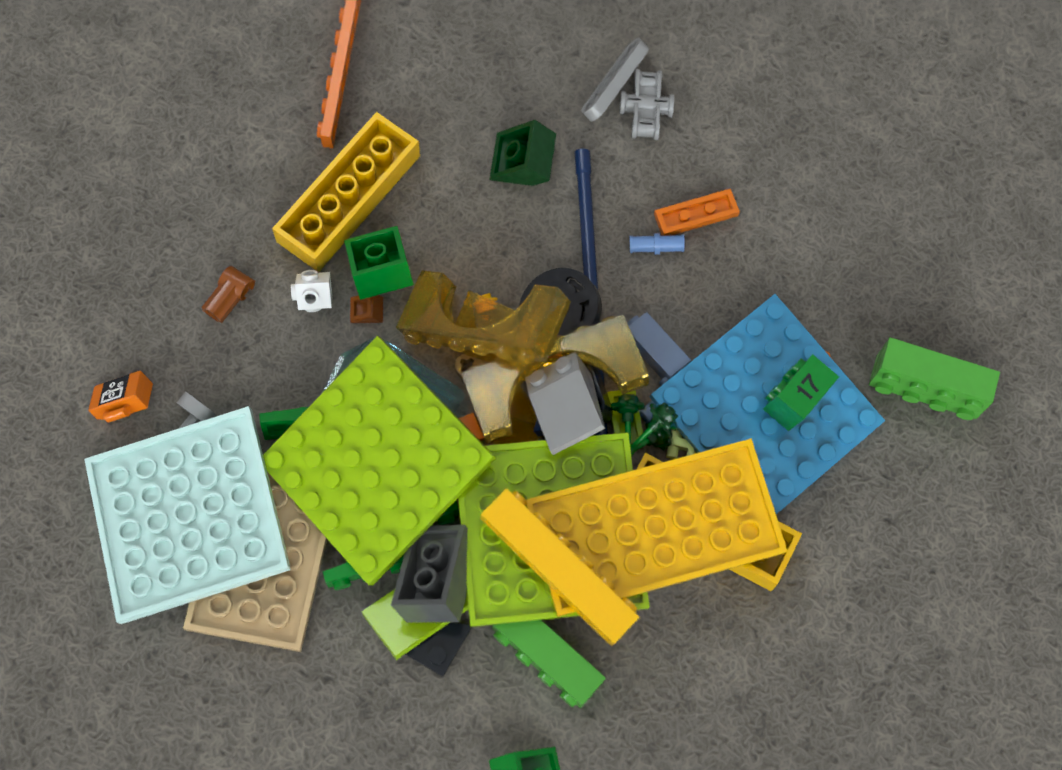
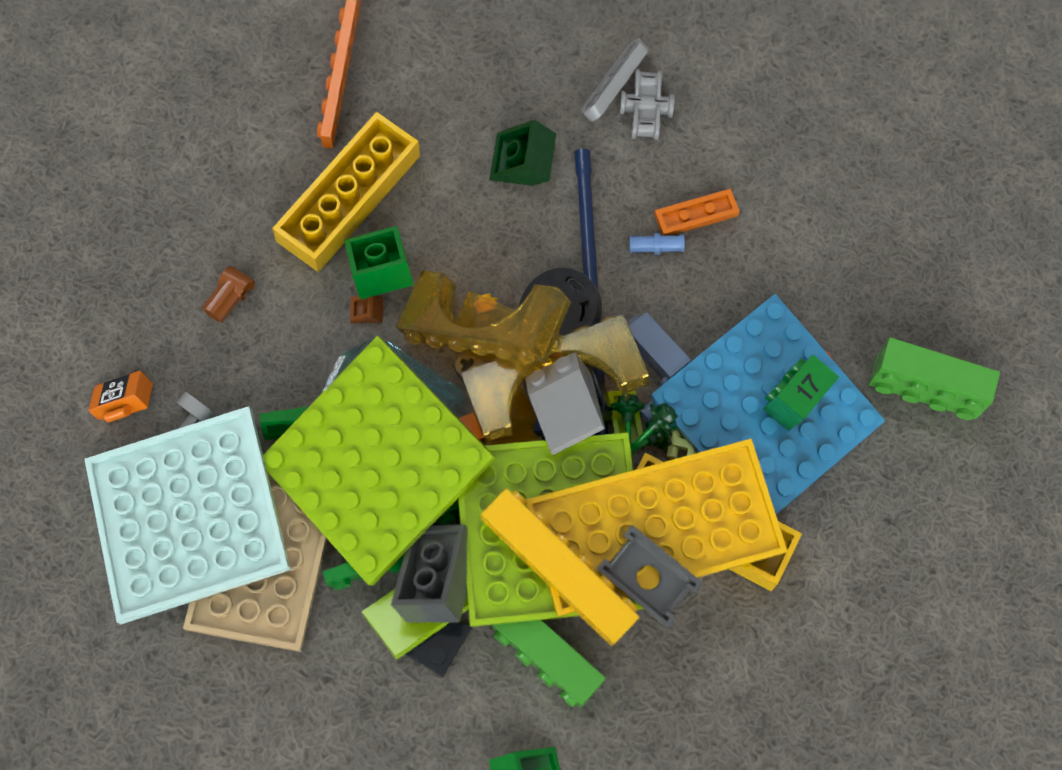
white brick [291,270,333,312] -> none
none -> dark grey piece [596,525,703,628]

